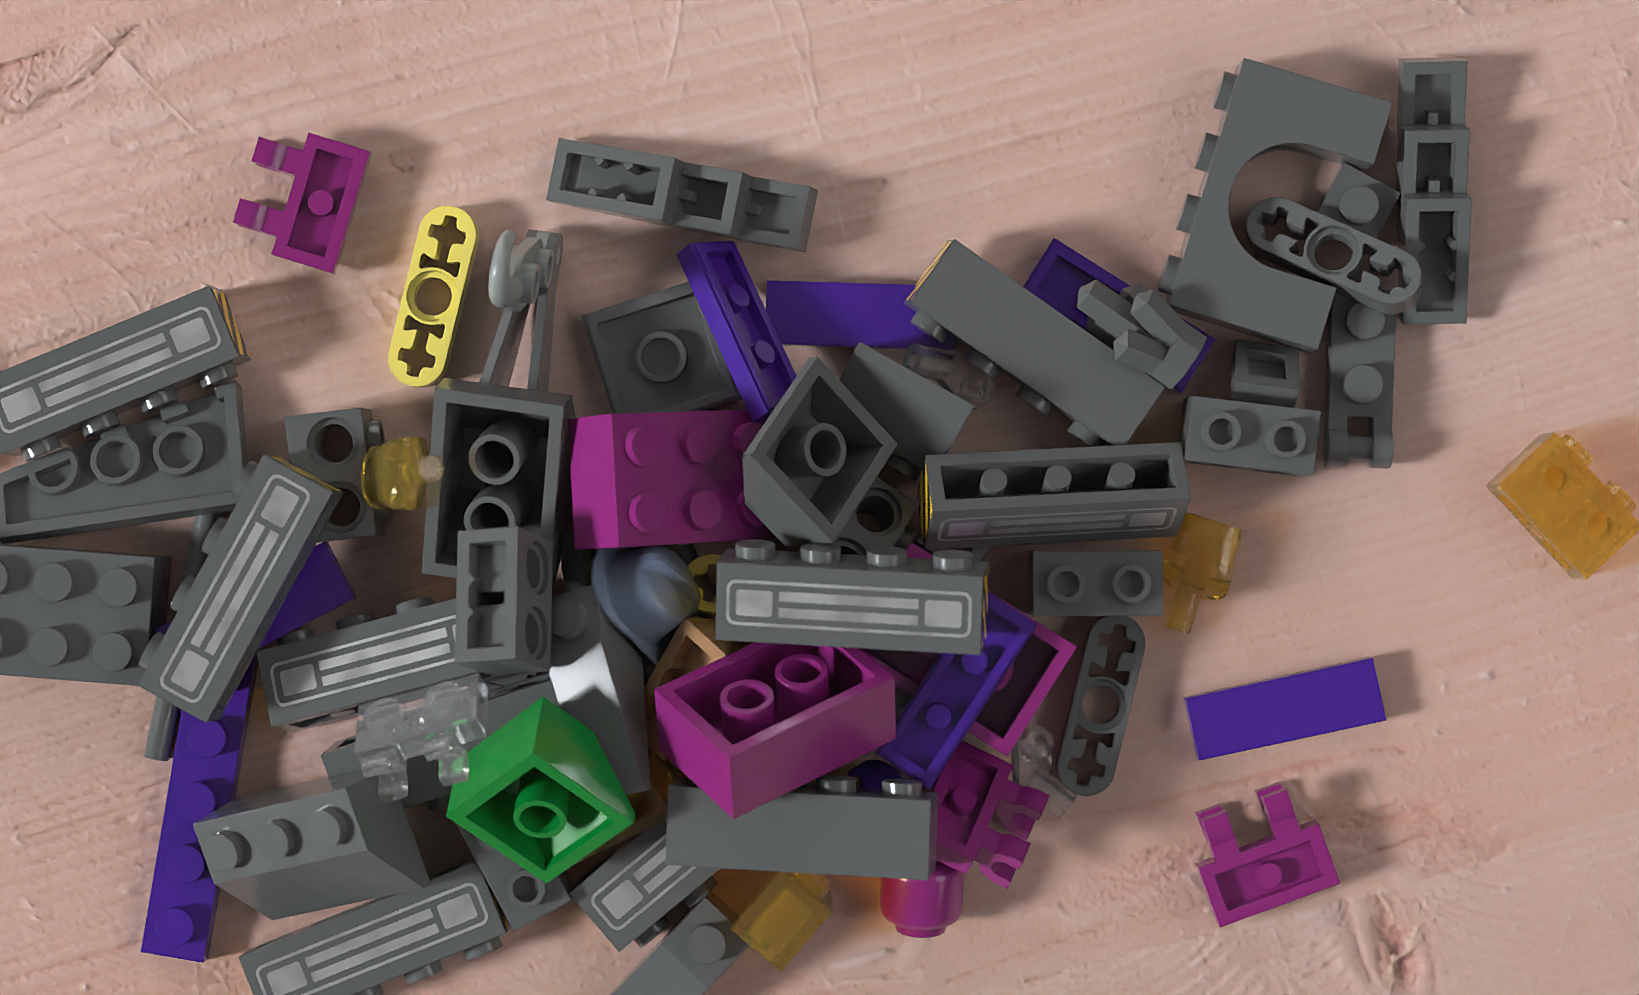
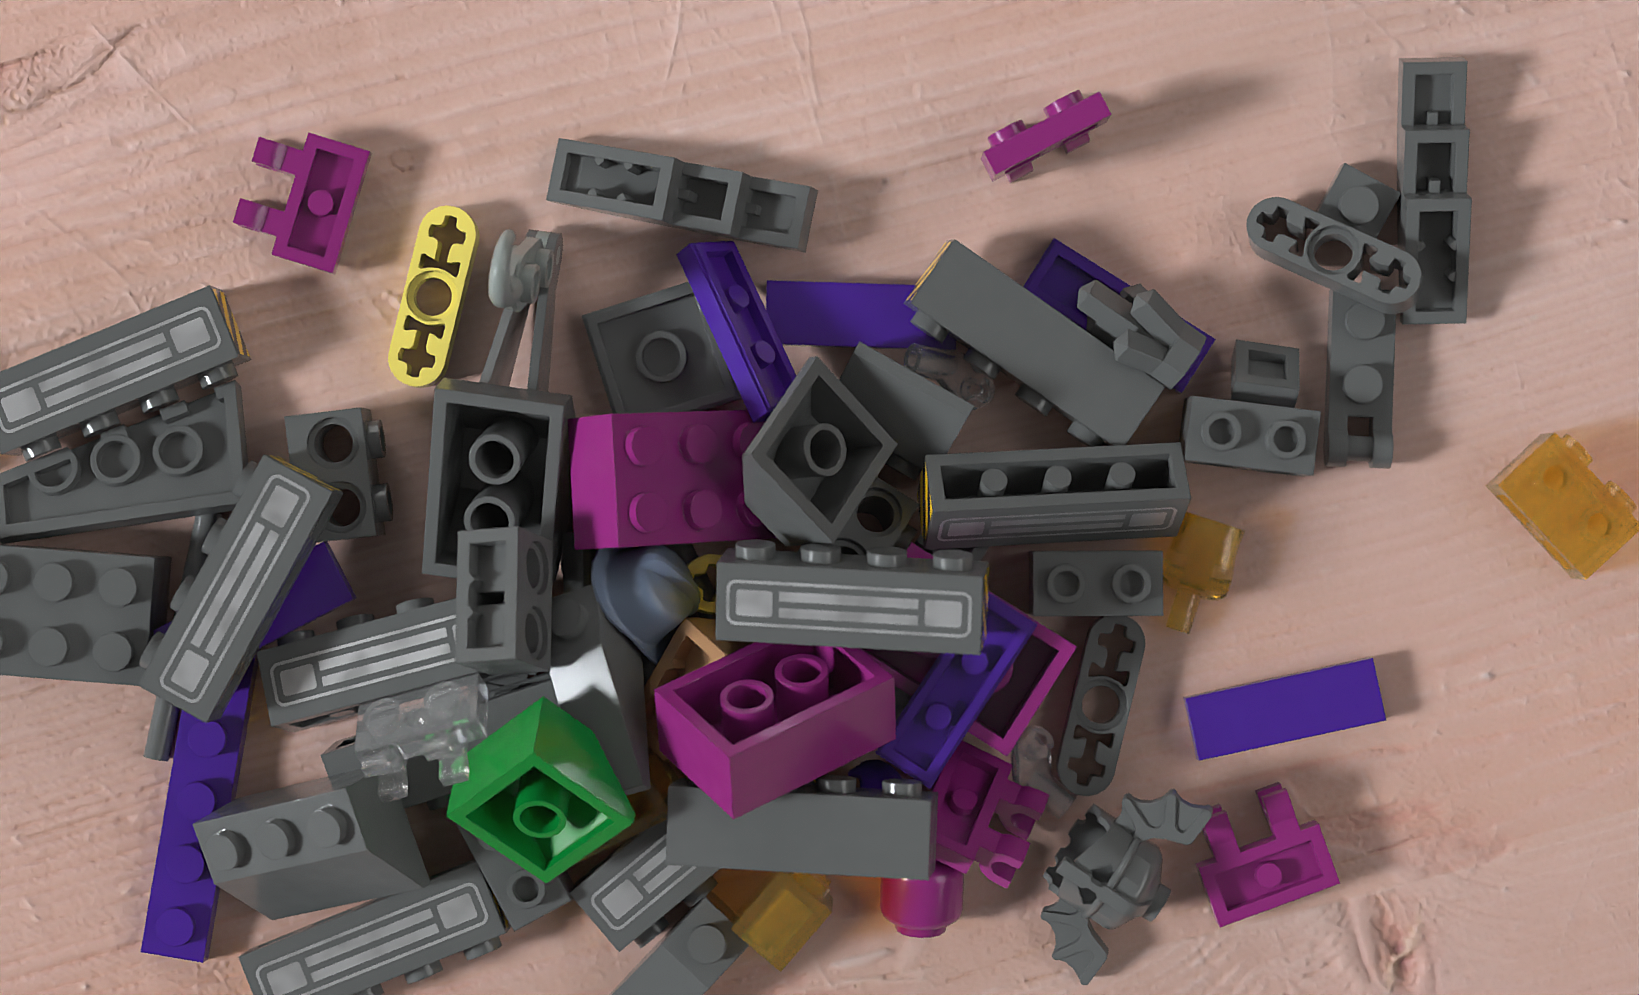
clear yellow piece [361,436,444,511] -> none
dark grey arch [1157,58,1393,353] -> none
none -> magenta plate [981,90,1112,183]
none -> dark grey helmet [1040,789,1213,986]

